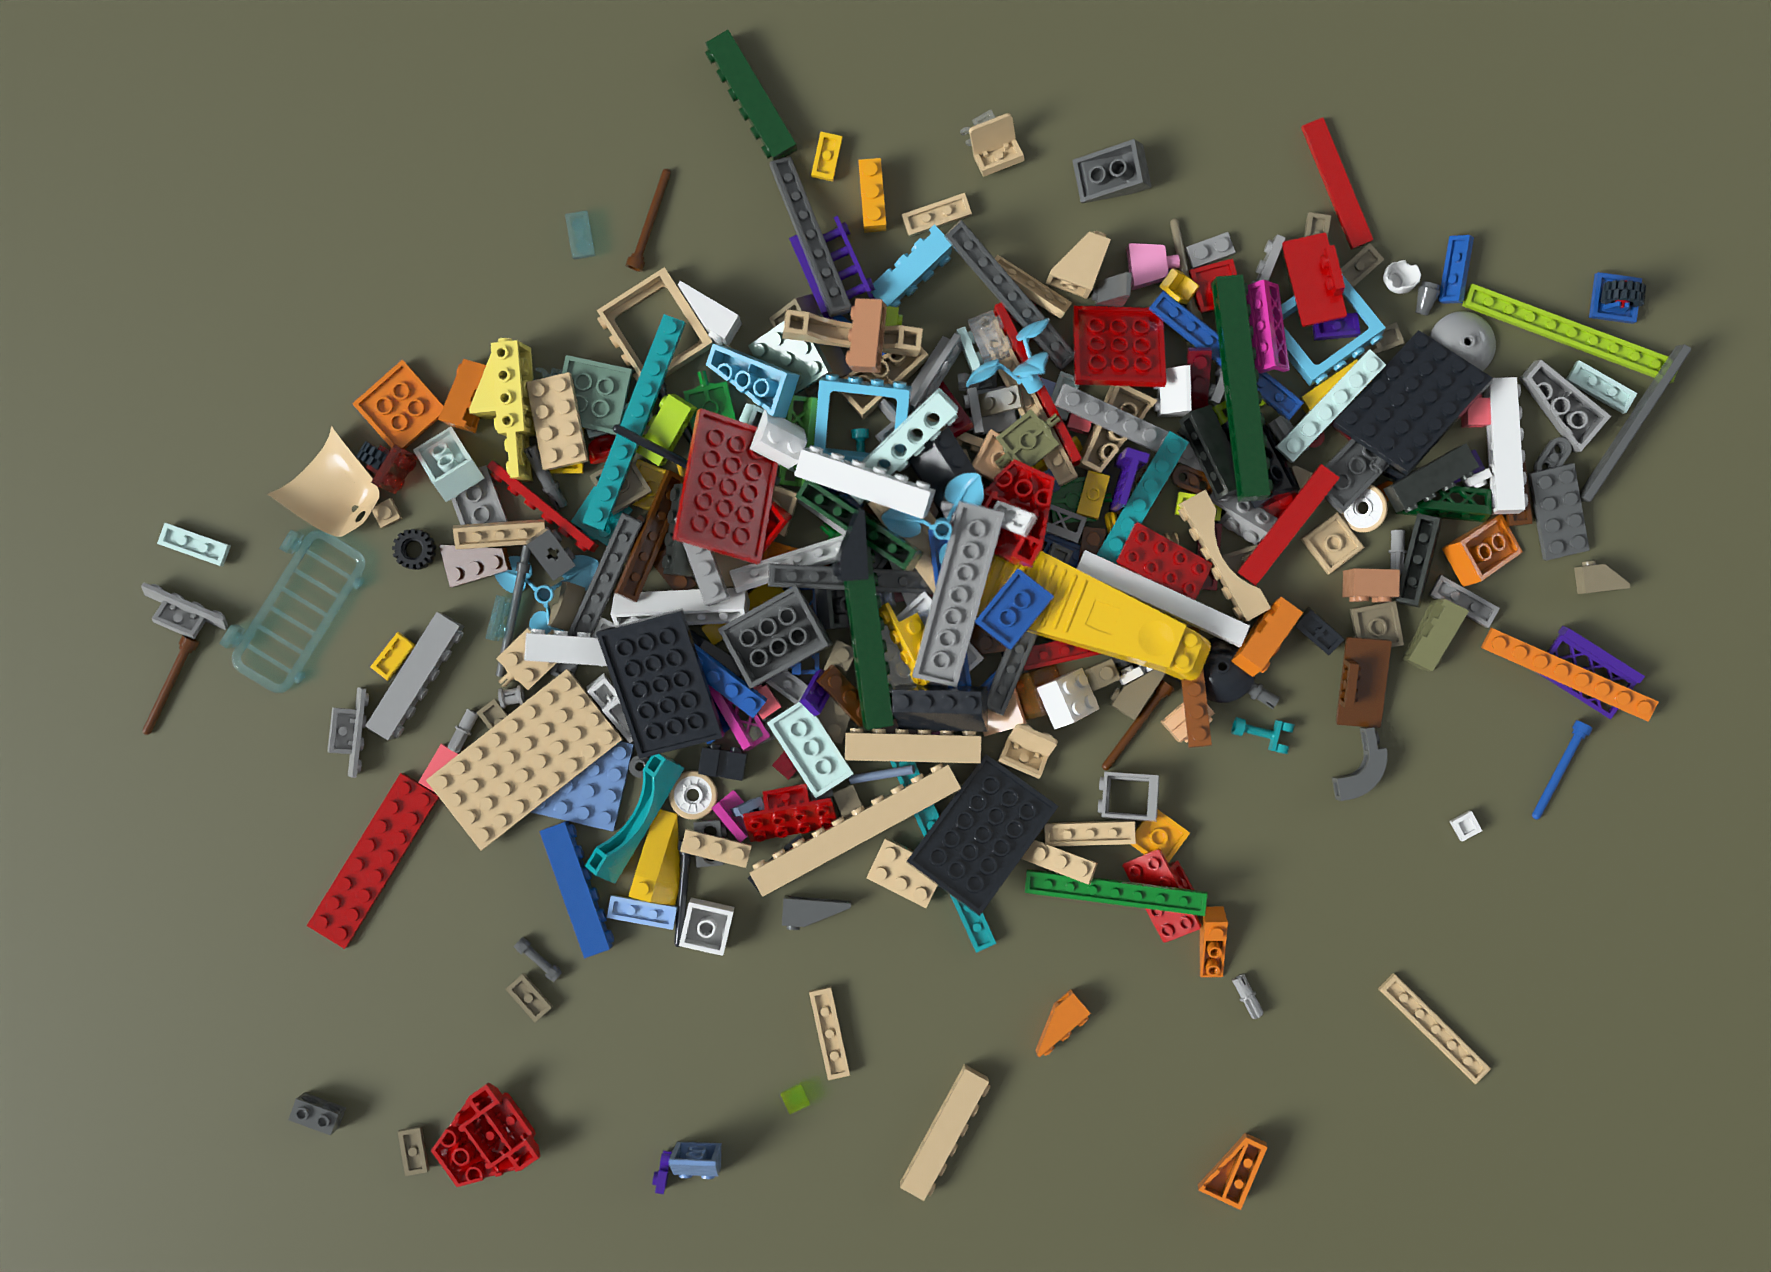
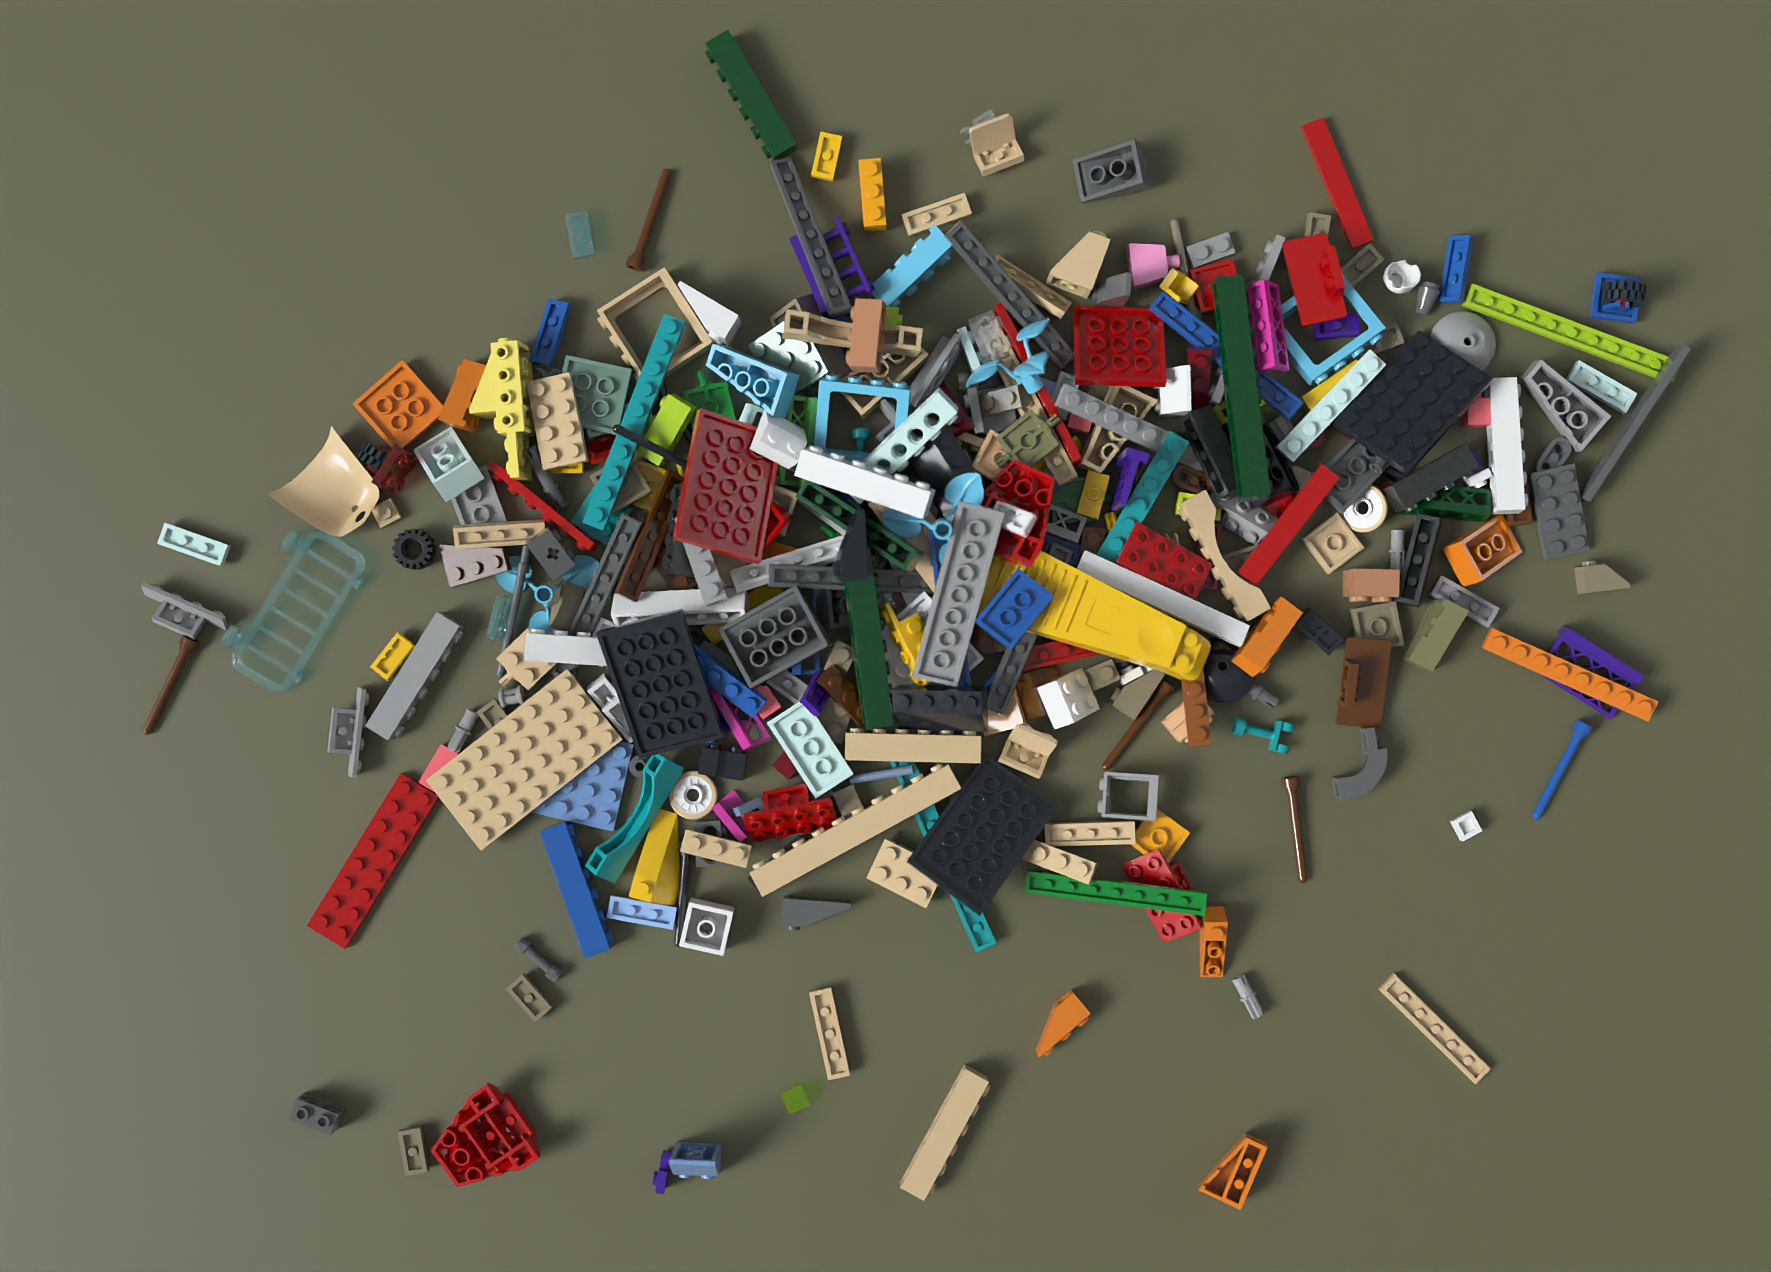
none -> blue plate [529,298,572,368]
none -> reddish brown piece [1281,776,1307,883]

